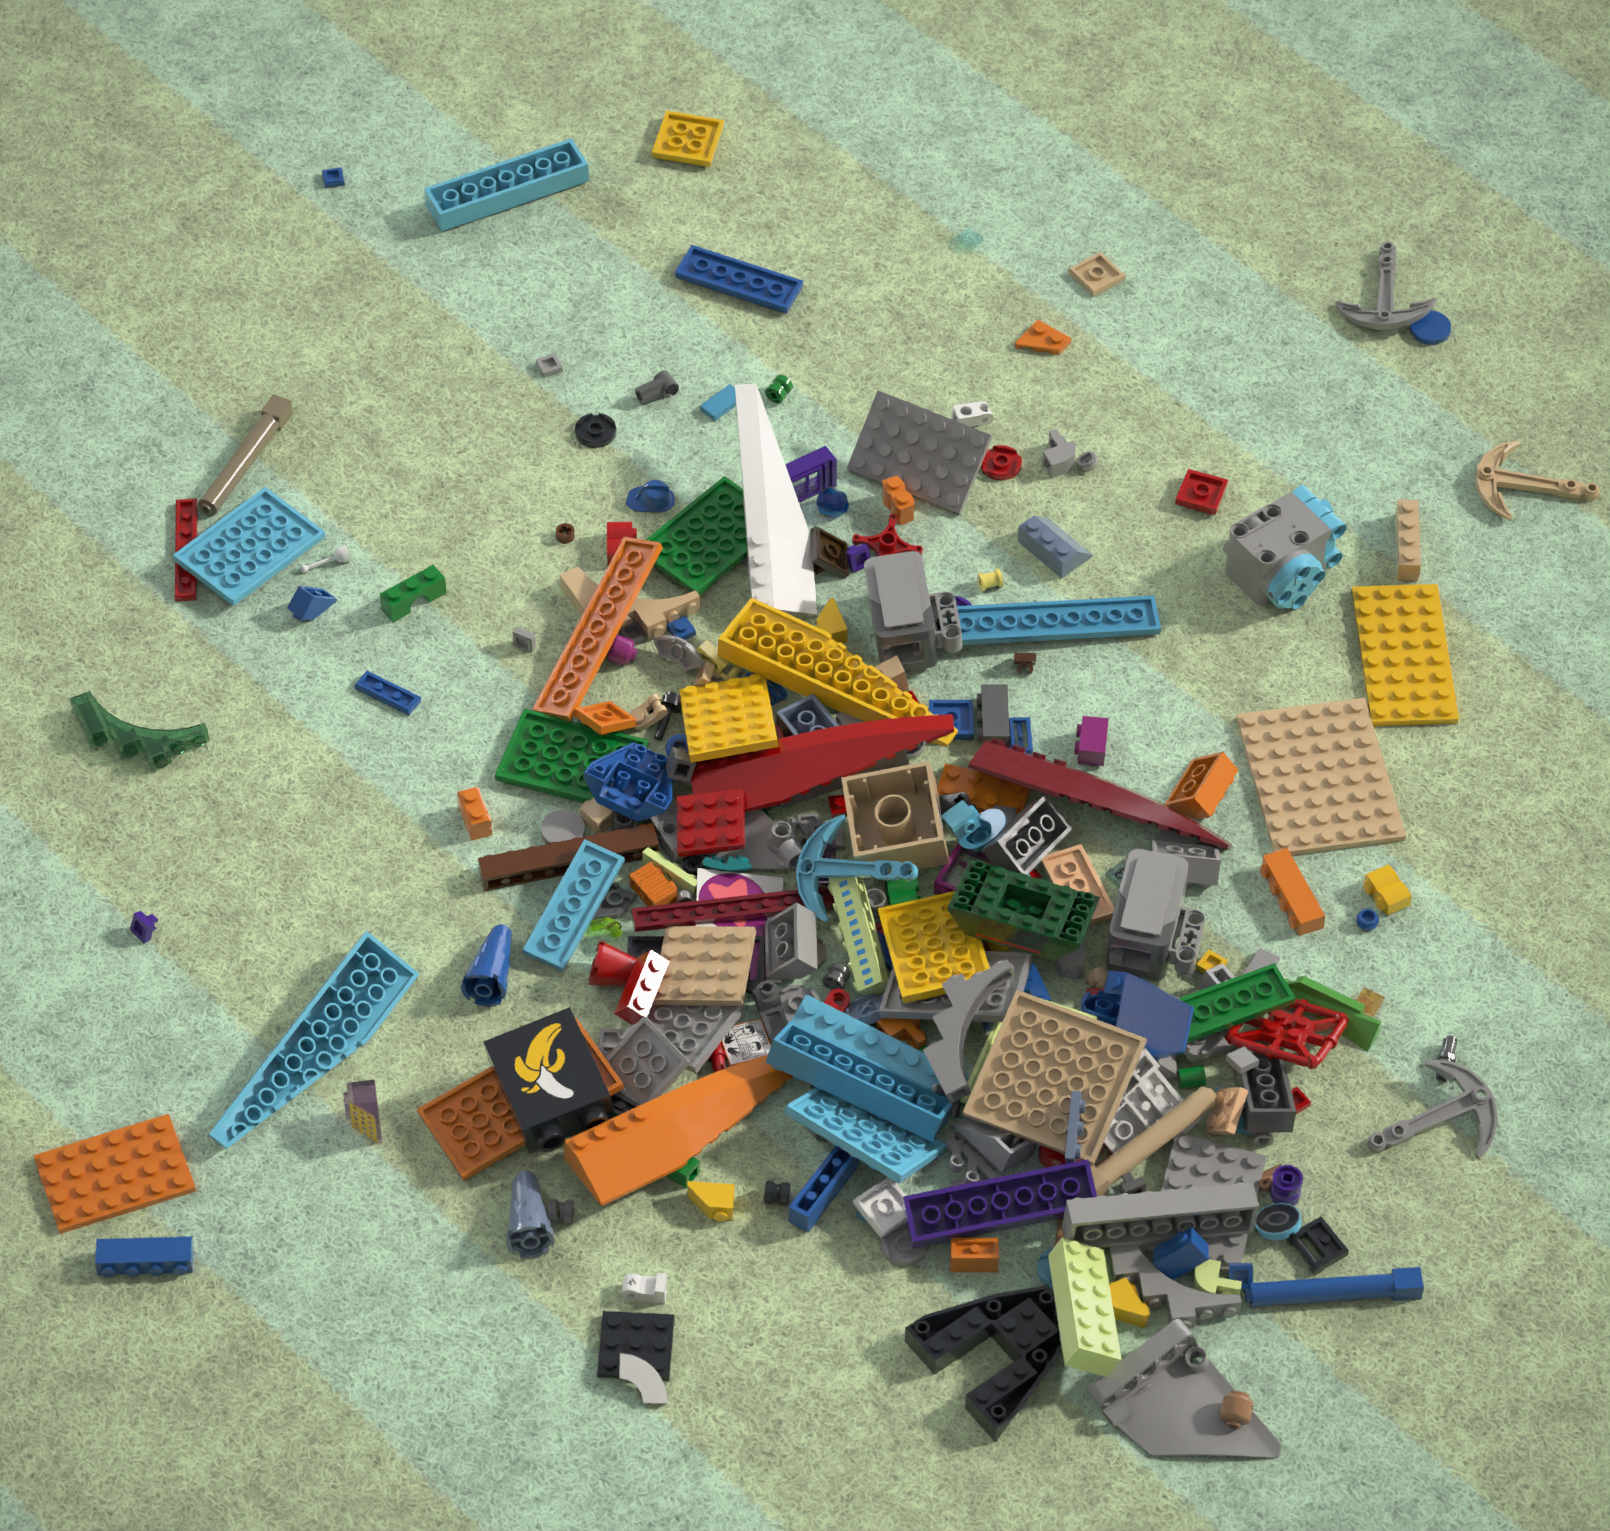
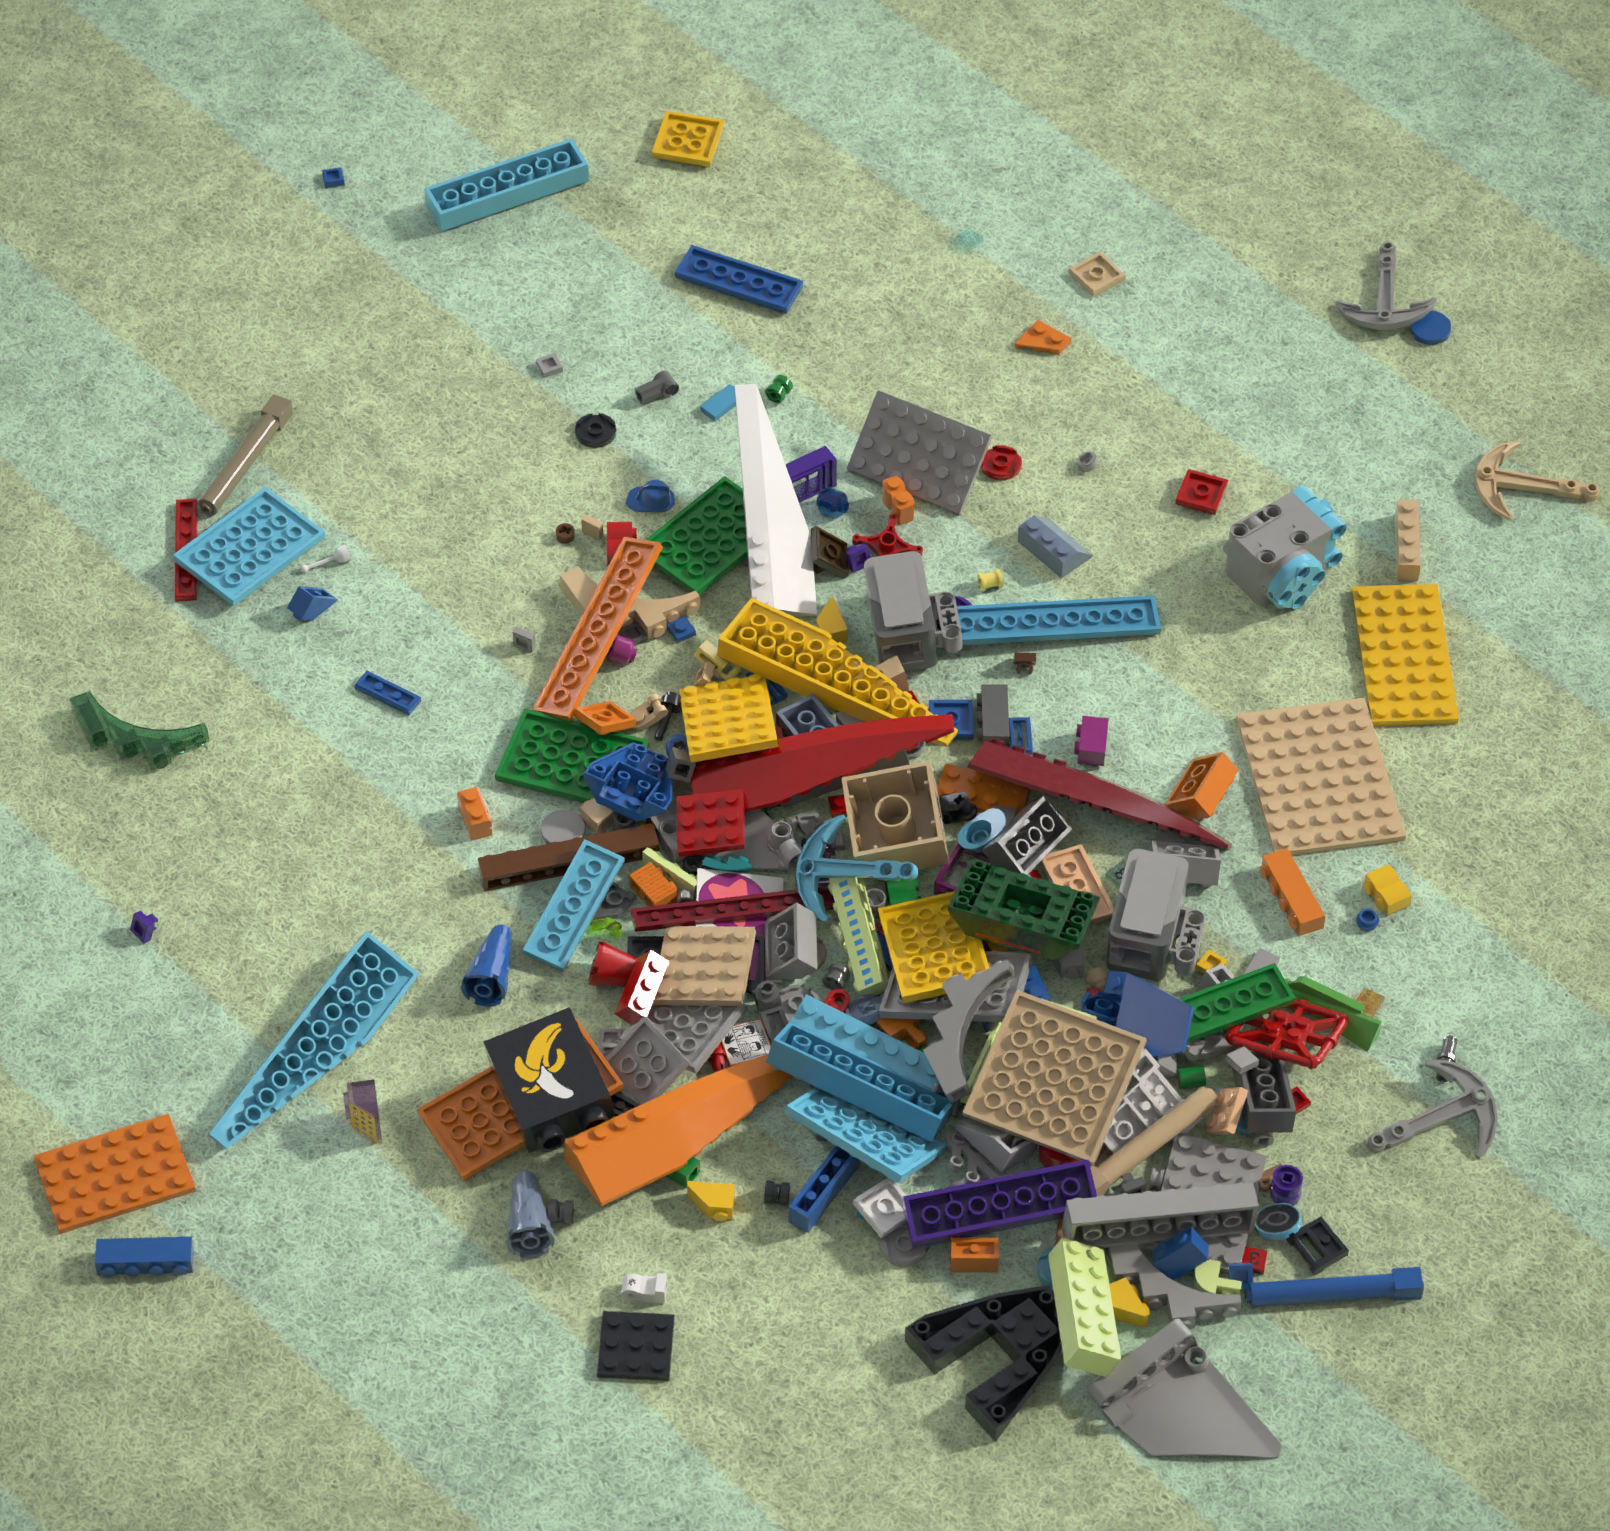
green arch [379,564,447,622] -> none
white tile [620,1354,668,1404] -> none
light grey tile [653,635,705,672] -> none
medium azure brick [941,800,981,841] -> none
white leg [951,401,994,427] -> none
light grey brick [1042,429,1075,478] -> none
sand blue plate [1065,1091,1086,1164] -> none
medium nougat head [1220,1391,1254,1429] -> none
none -> tan tile [581,514,604,541]
none -> light grey bush [1149,1168,1165,1191]
none -> red tile [1241,1247,1268,1275]

